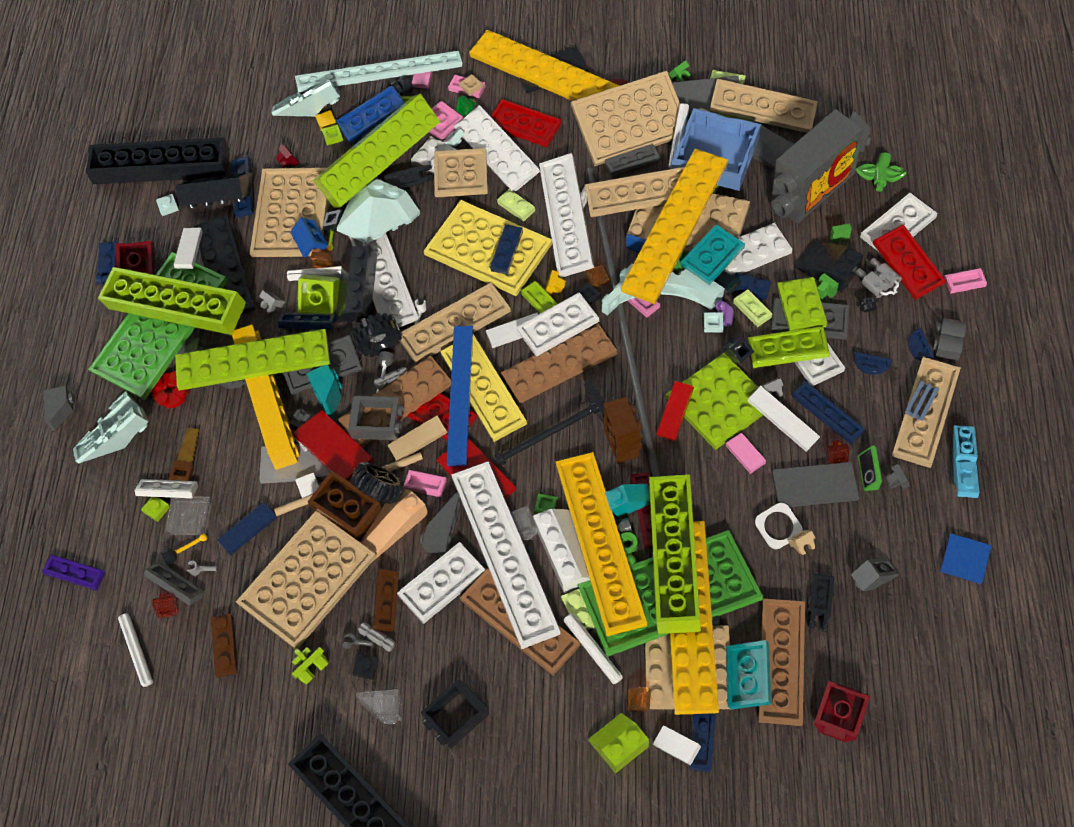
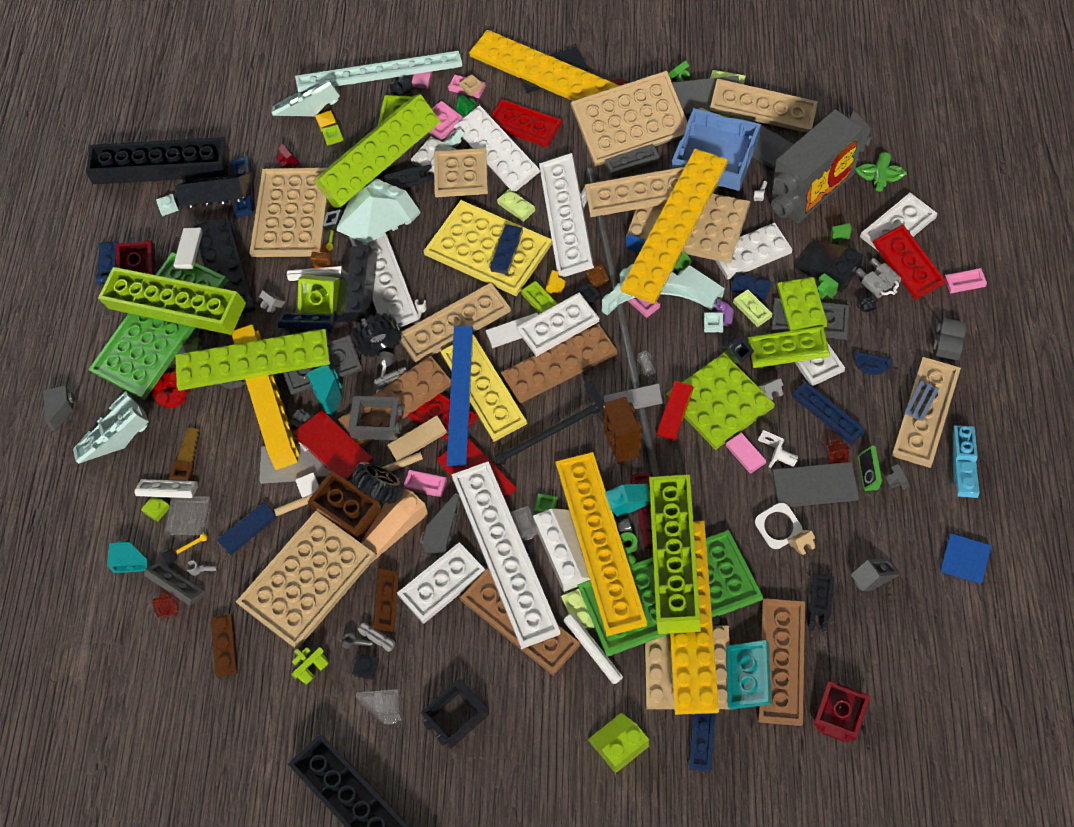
dark purple tile [42,554,106,591] -> none
white axle [118,613,153,687] -> none
blue panel [291,217,328,257] -> none
blue tile [336,86,405,144] -> none
clear orange plate [627,687,651,712] -> none
white tile [653,725,701,766] -> none
white axle [669,103,689,169] -> none
teal plate [681,225,745,285] -> none
black tile [714,271,741,295] -> none
white tile [747,386,820,452] -> none
dark blue tile [908,328,935,361] -> none
none -> teal slope [107,541,152,573]
none -> light grey tile [604,384,663,409]
none -> clear pin [637,351,656,376]
none -> white hand [754,181,767,201]
none -> white bracket [758,430,798,468]

